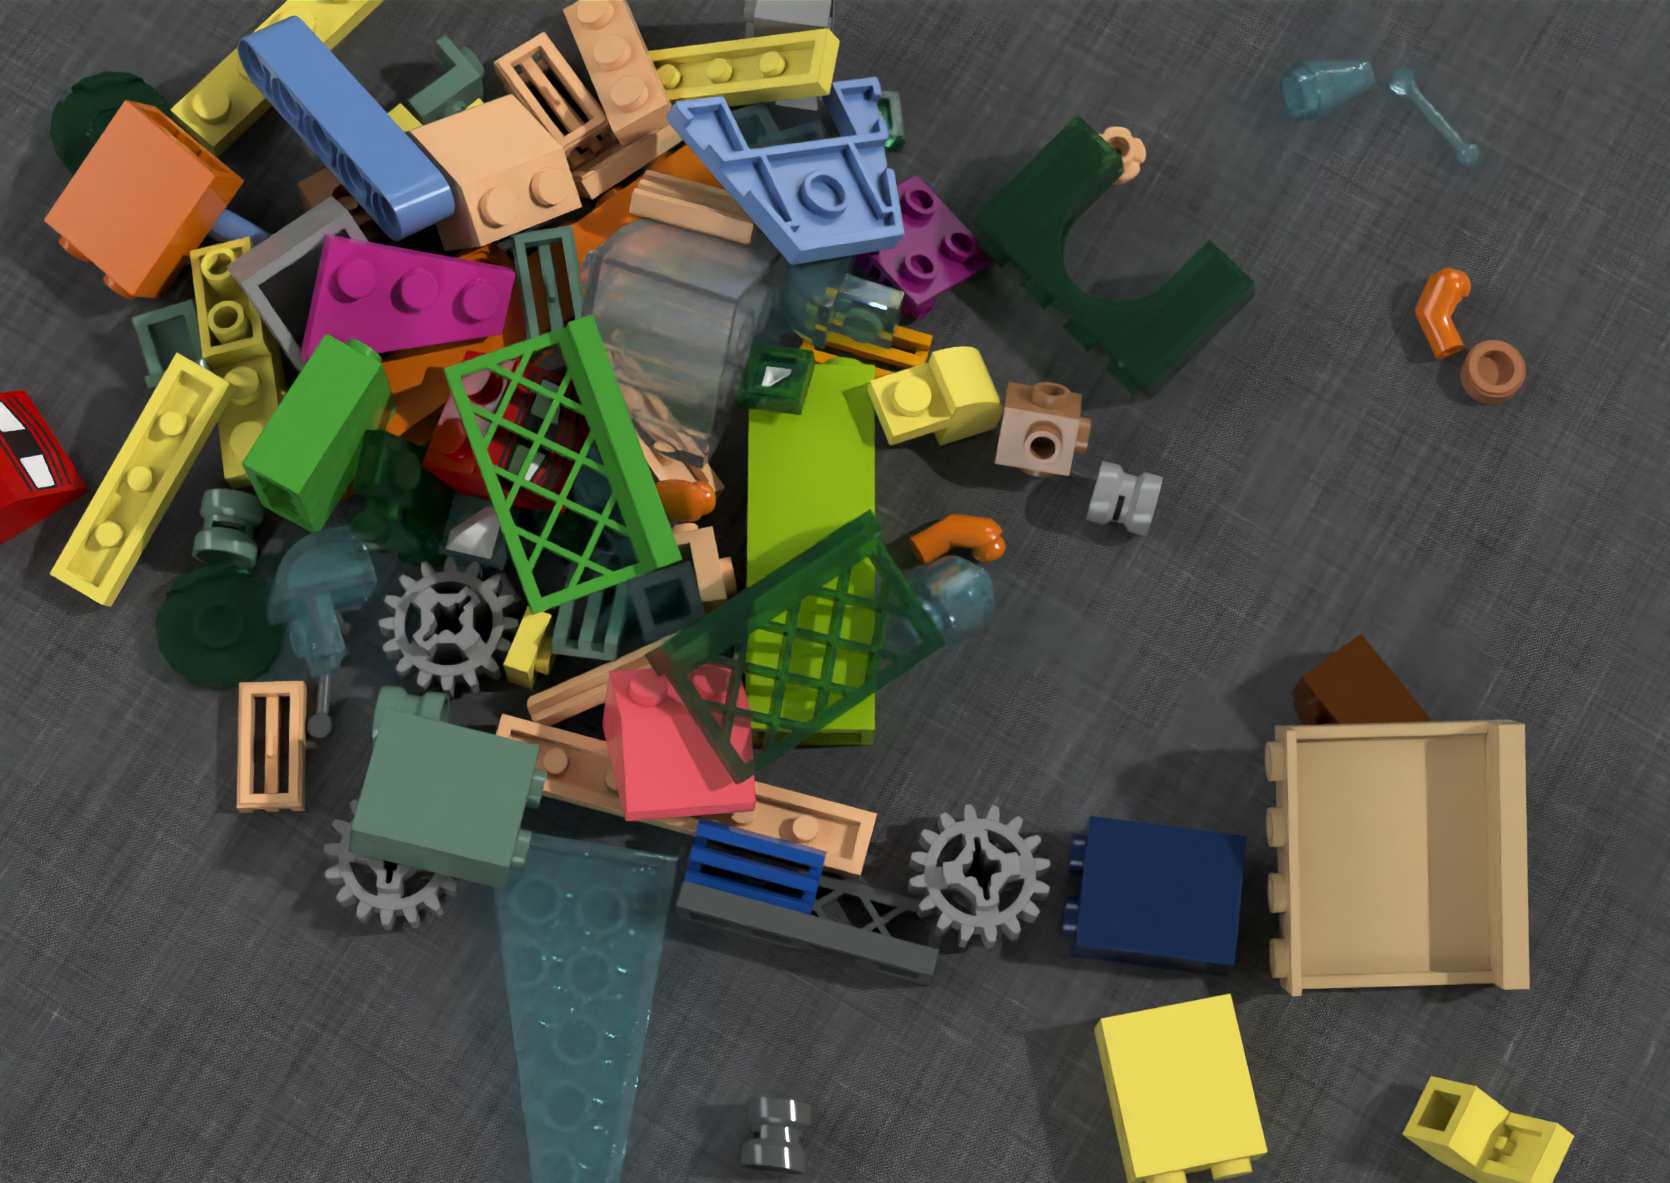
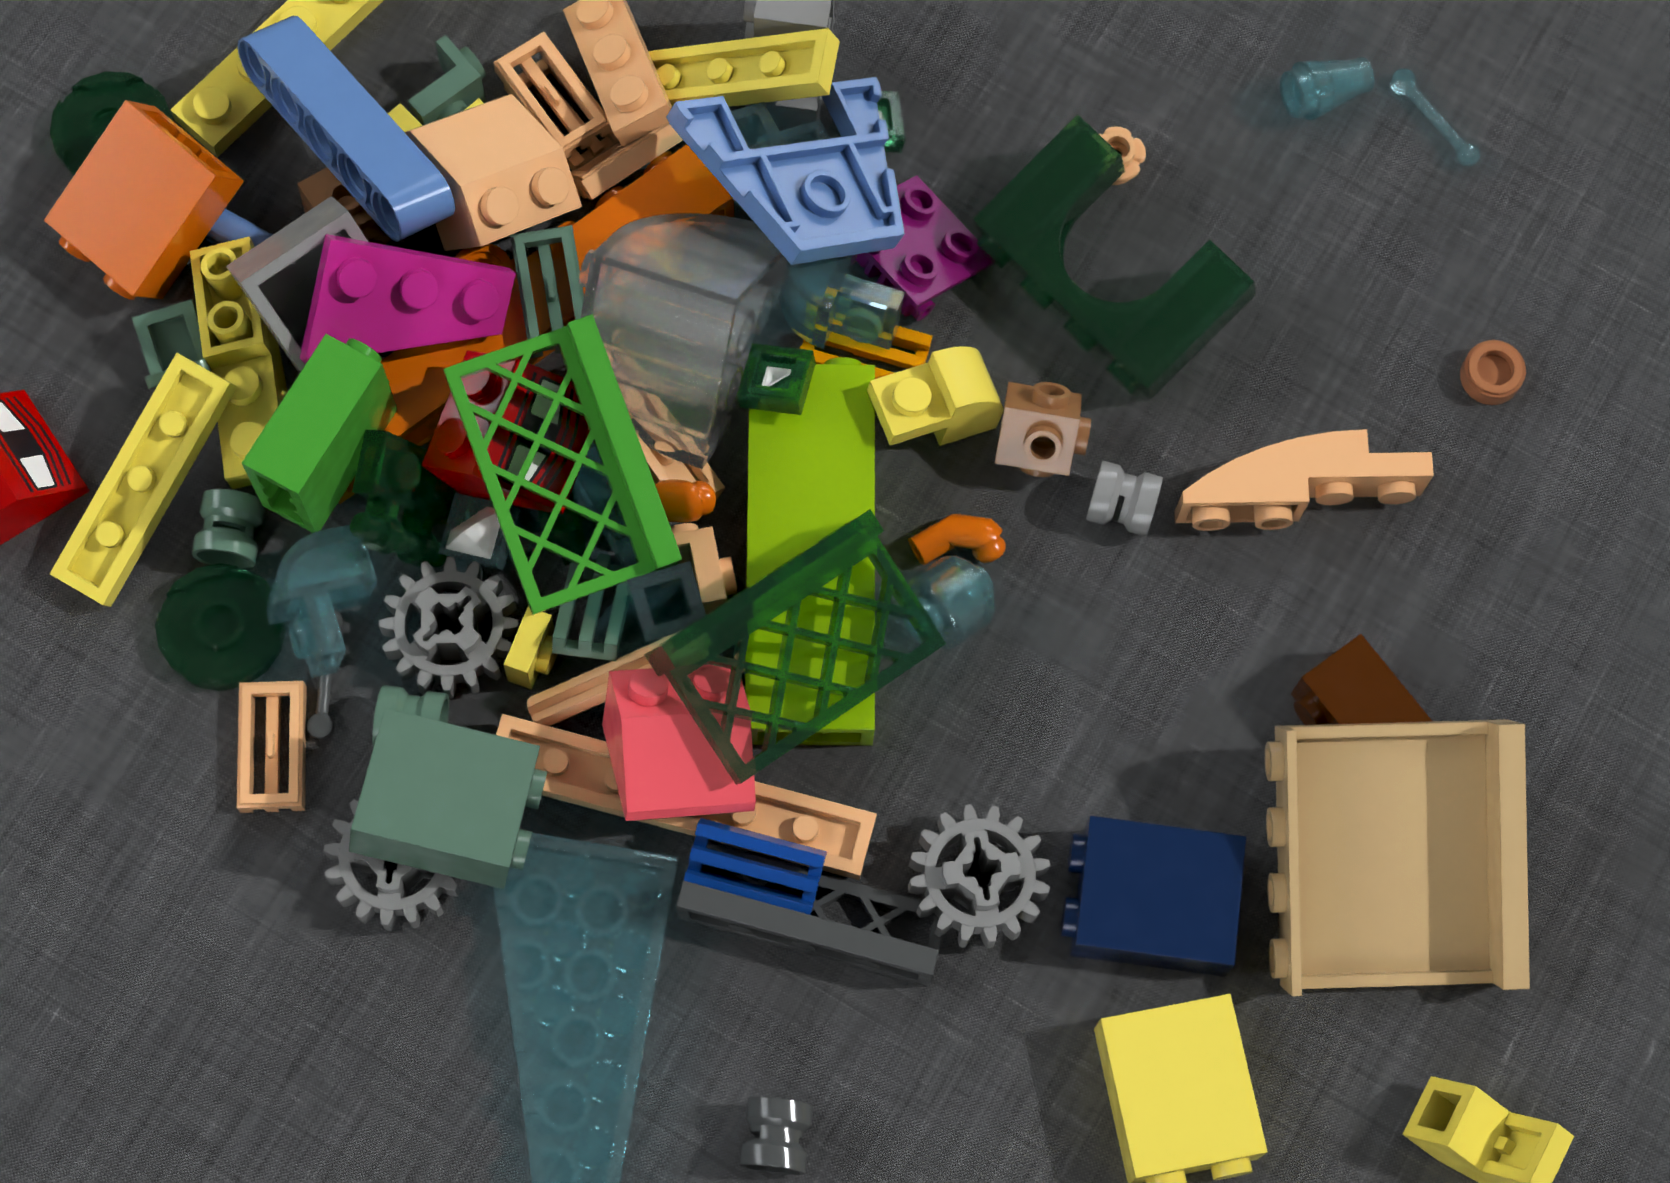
light nougat tile [629,170,758,244] -> none
orange arm [1415,268,1471,360] -> none
none -> light nougat slope [1174,429,1434,531]

